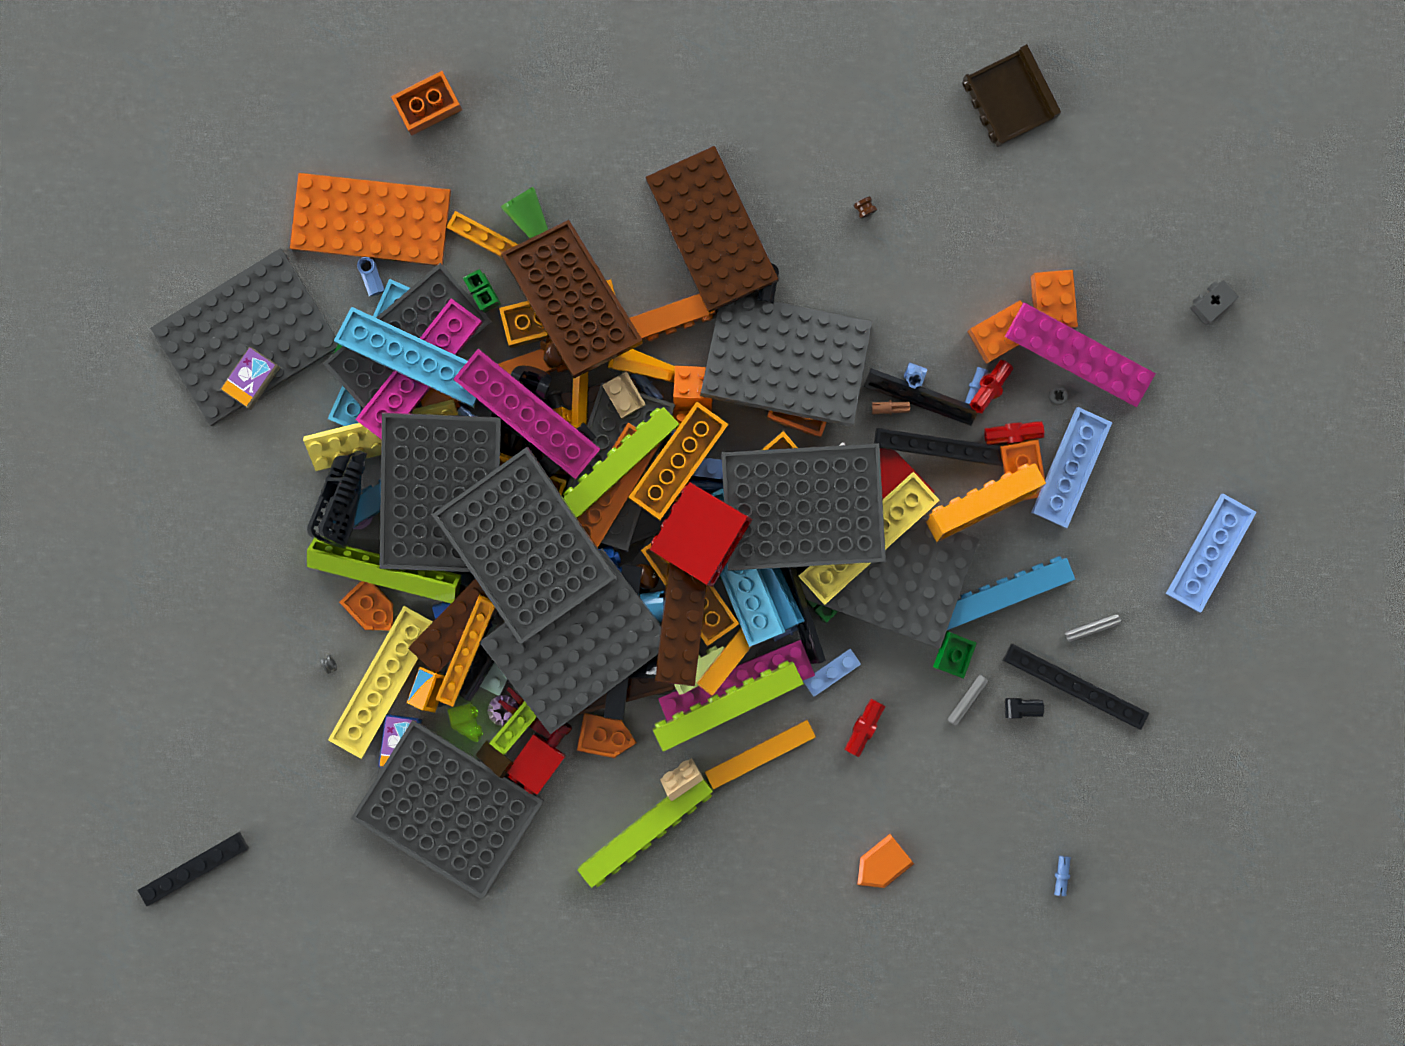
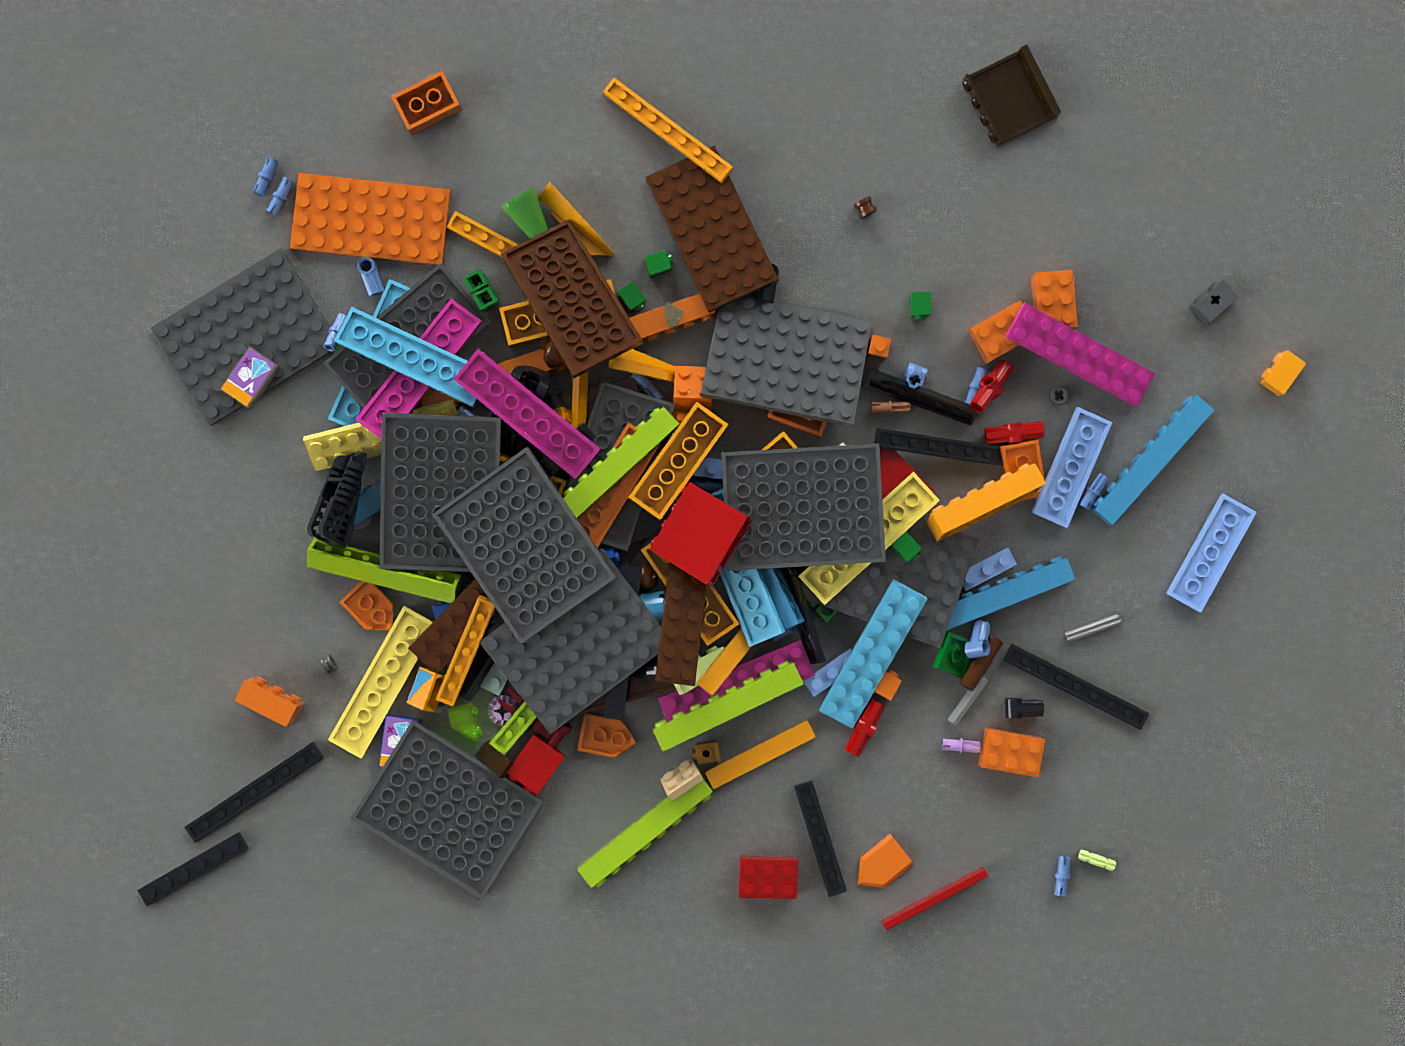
tan plate [602,371,646,419] -> none
none -> black tile [184,742,324,843]
none -> orange brick [234,676,305,727]
none -> medium blue pin [252,157,279,197]
none -> medium blue pin [266,177,294,216]
none -> medium blue pin [323,313,346,352]
none -> light orange wedge [538,182,614,257]
none -> light orange tile [602,78,734,183]
none -> green brick [618,281,647,313]
none -> green brick [644,250,674,278]
none -> clear light blue tile [665,302,684,329]
none -> pearl gold brick [692,740,721,764]
none -> red brick [739,855,798,899]
none -> black plate [794,780,847,897]
none -> medium azure plate [819,579,927,729]
none -> orange brick [867,335,891,360]
none -> orange brick [874,669,902,701]
none -> red tile [881,866,988,930]
none -> green brick [890,532,922,562]
none -> green brick [909,291,931,321]
none -> lavender axle [942,738,981,753]
none -> reddish brown axle [959,635,1003,692]
none -> light blue plate [963,548,1017,591]
none -> medium blue piece [965,620,990,658]
none -> orange brick [978,727,1045,778]
none -> medium blue axle [1078,473,1108,510]
none -> yellowish green axle [1078,849,1116,871]
none -> dark azure brick [1092,395,1214,525]
none -> light orange brick [1260,350,1306,396]

